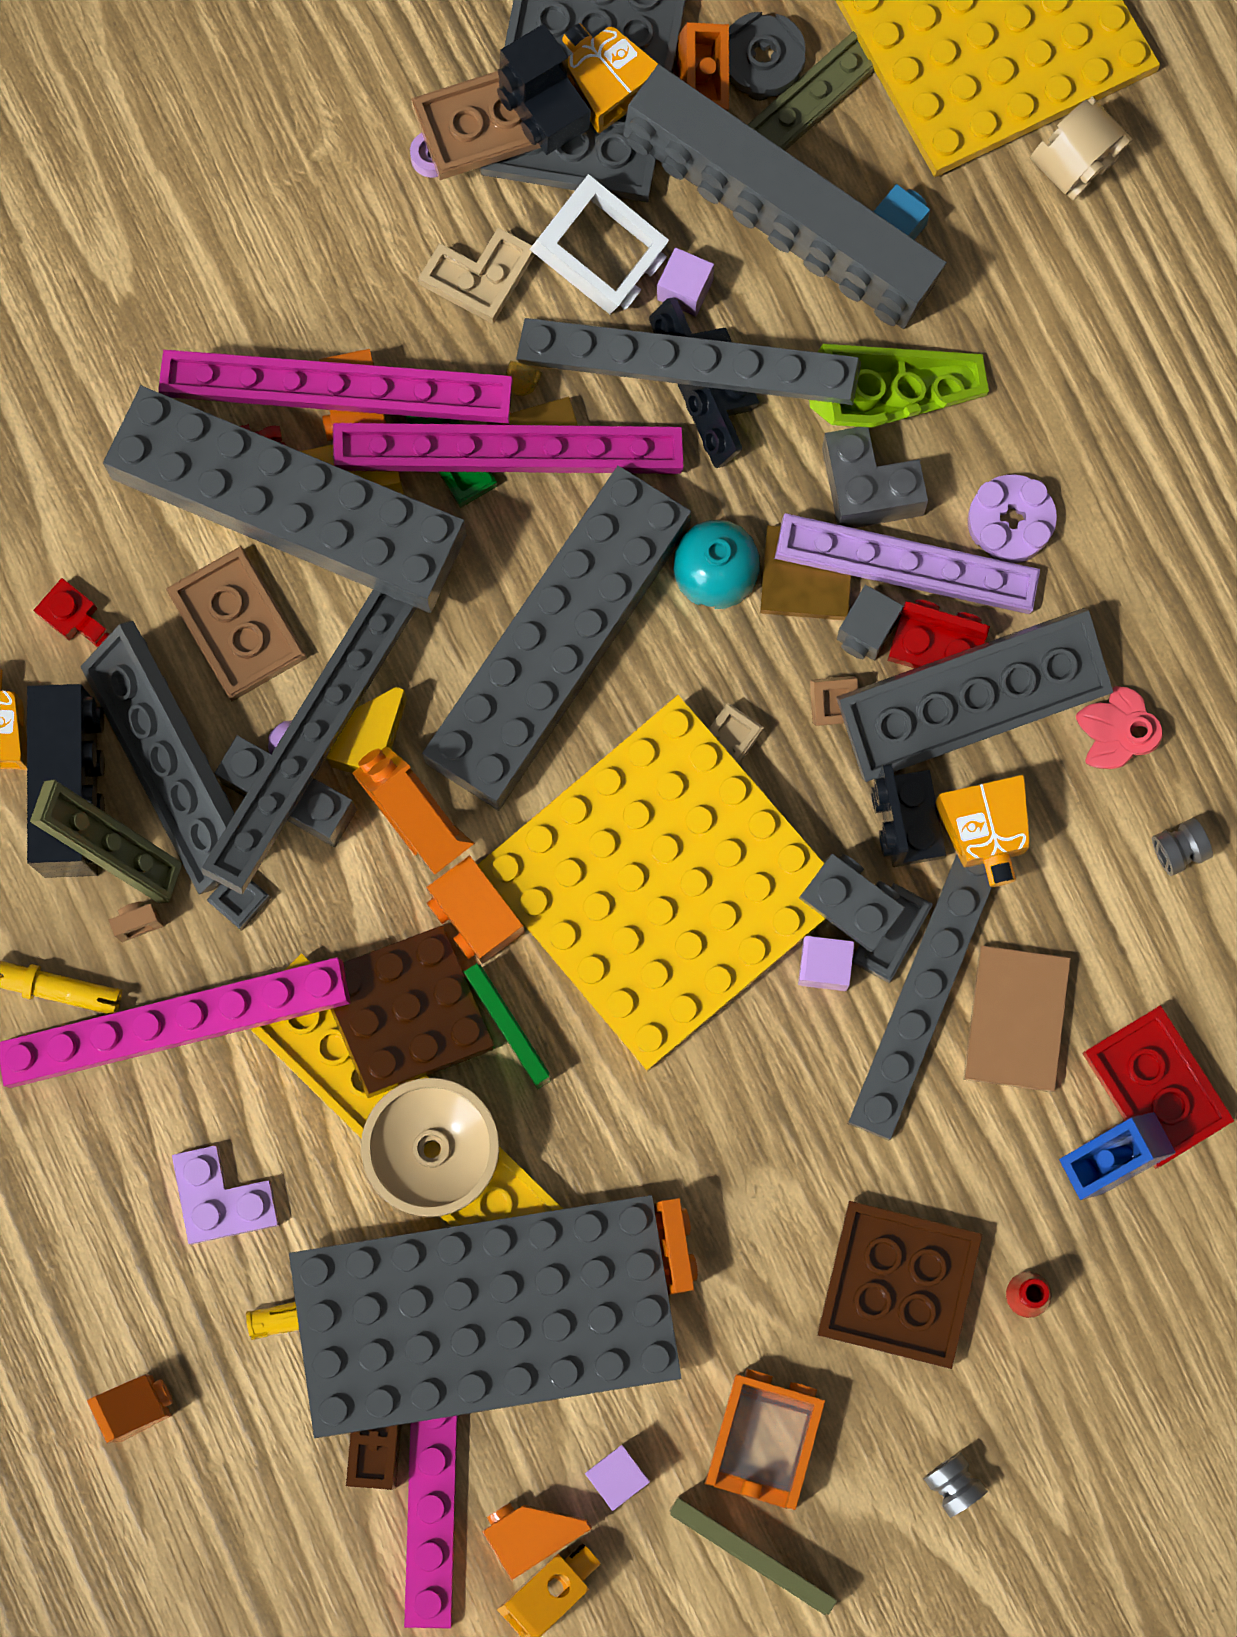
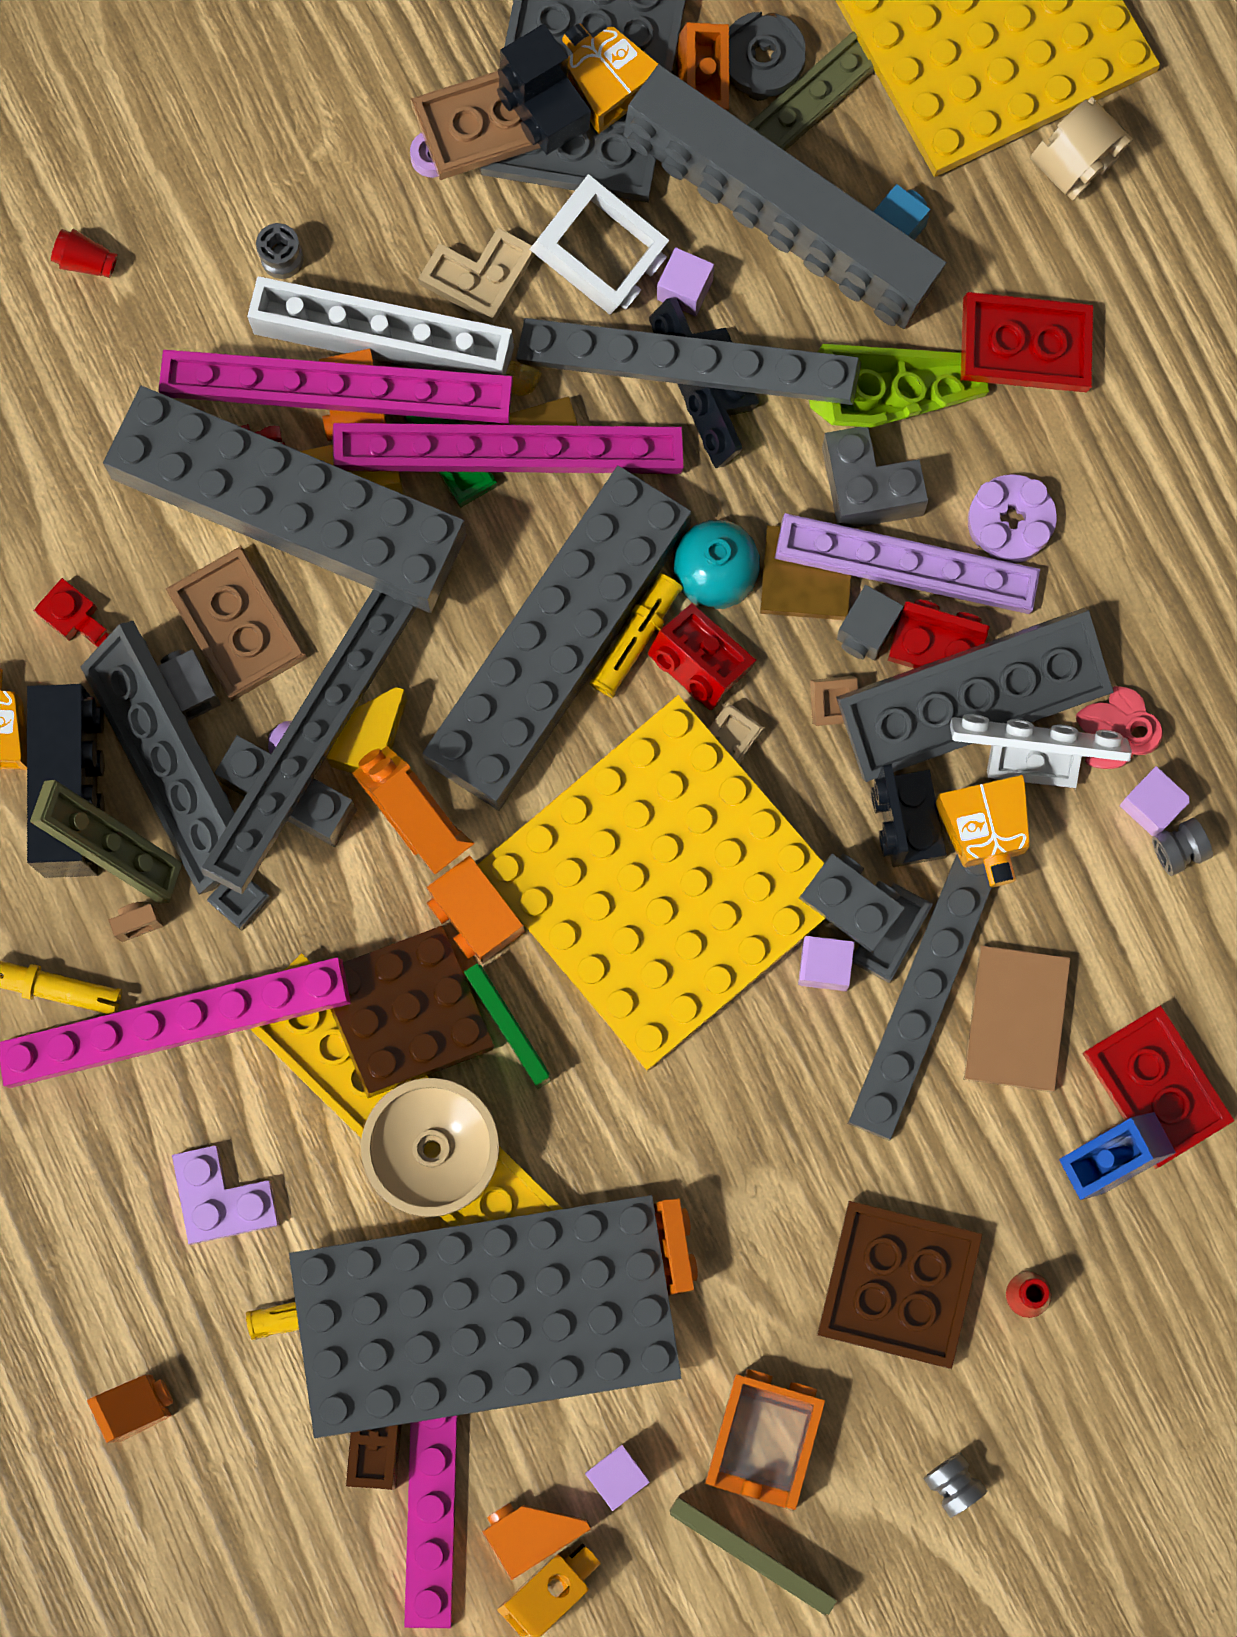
none -> red cone [51,228,118,278]
none -> flat silver brick [158,649,221,721]
none -> white brick [247,276,514,376]
none -> flat silver wheel [256,223,304,279]
none -> yellow pin [589,573,683,698]
none -> red bracket [648,603,756,710]
none -> white bracket [950,714,1132,788]
none -> red plate [961,292,1093,393]
none -> lavender piece [1119,766,1189,836]

